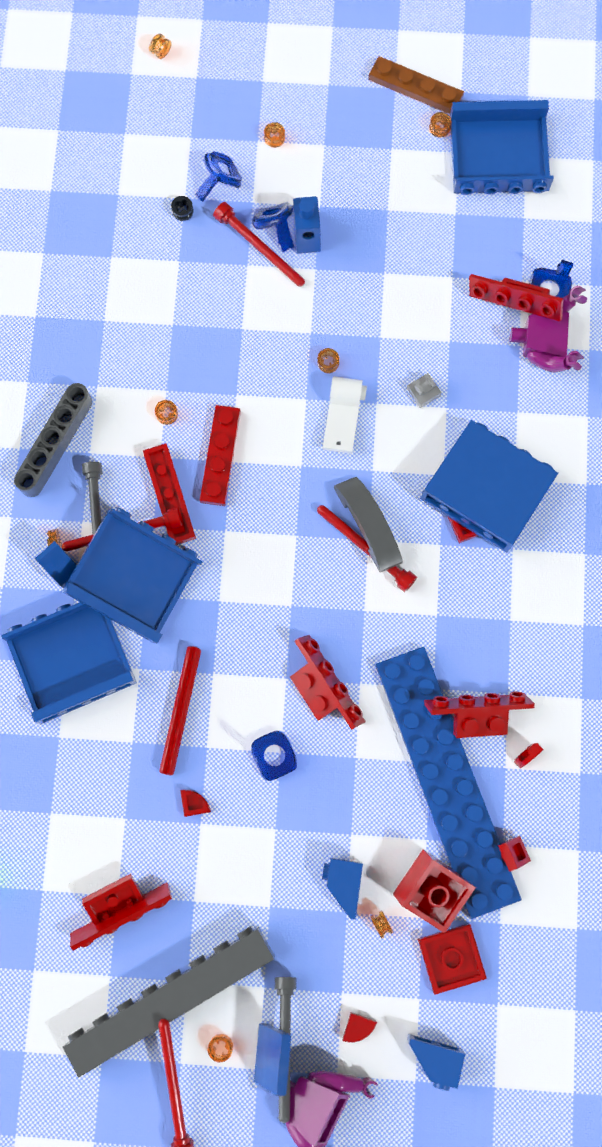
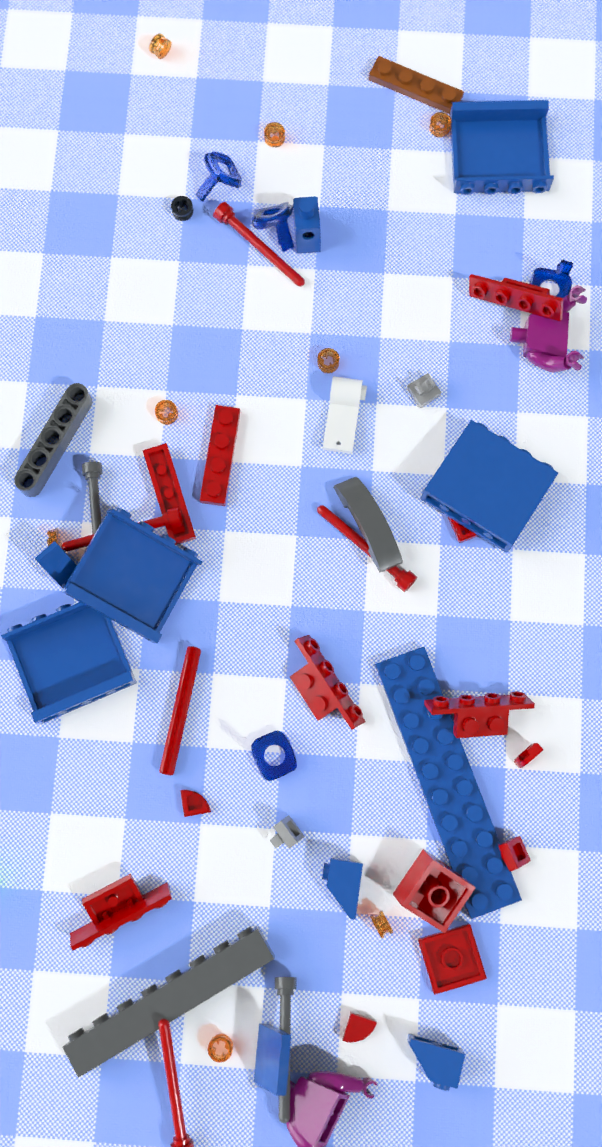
none -> light grey tile [270,815,305,849]

